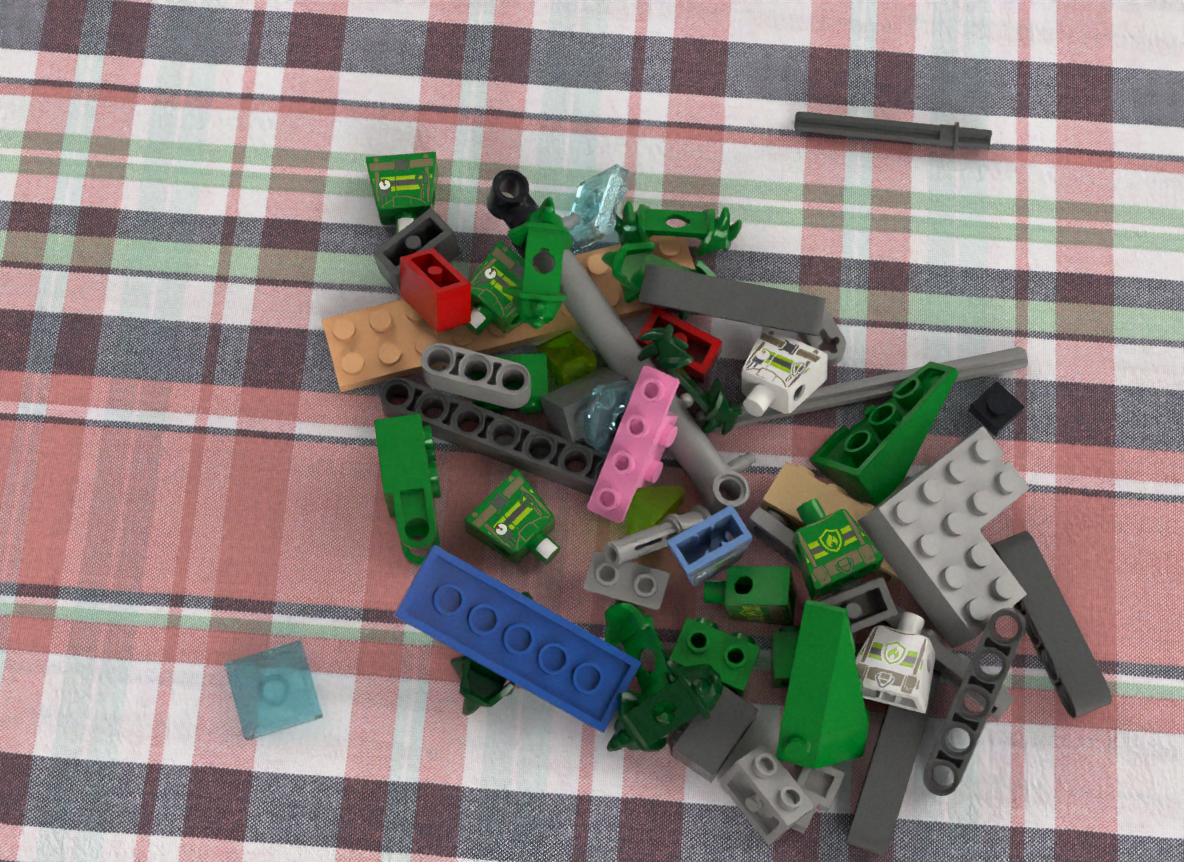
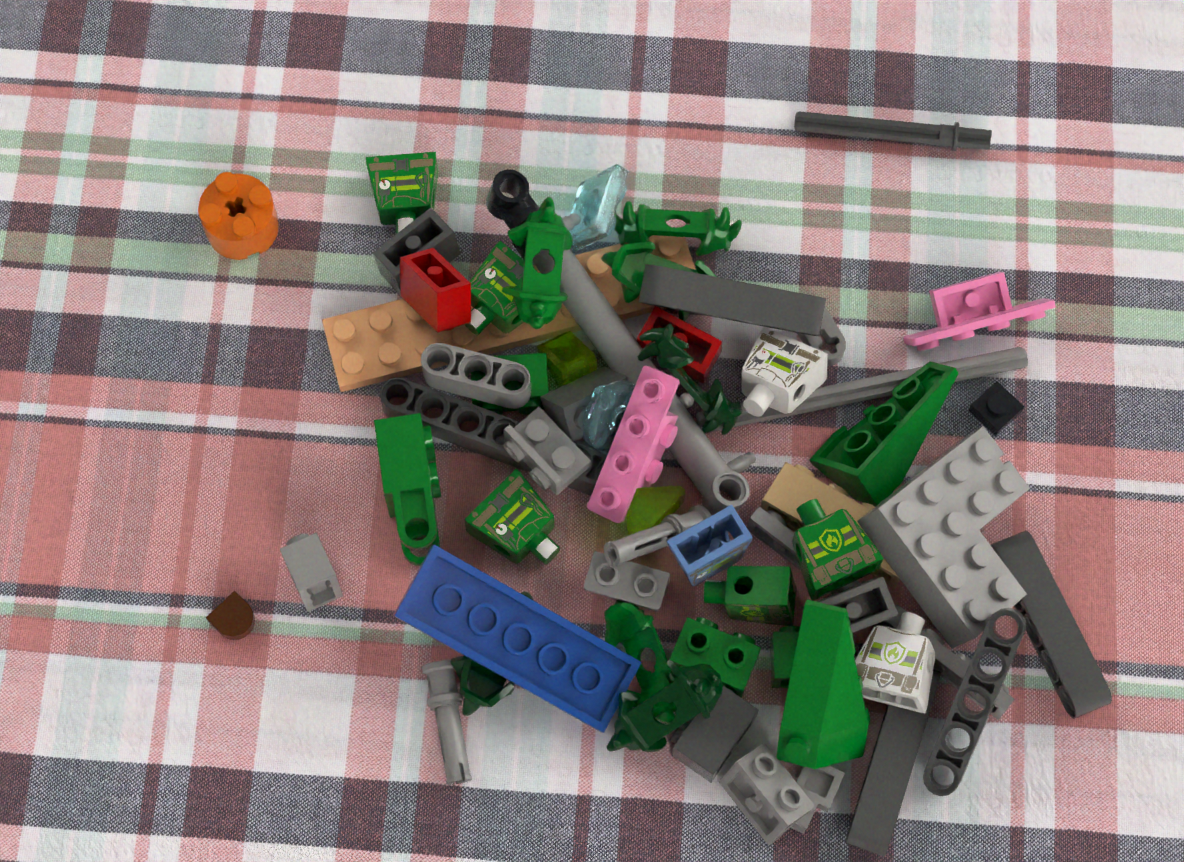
clear light blue plate [224,640,324,741] -> none
none -> orange brick [198,172,279,260]
none -> reddish brown tile [206,591,255,640]
none -> light grey brick [280,532,343,612]
none -> light grey pin [421,660,472,785]
none -> light grey bracket [503,407,591,496]
none -> bright pink bracket [903,272,1056,351]

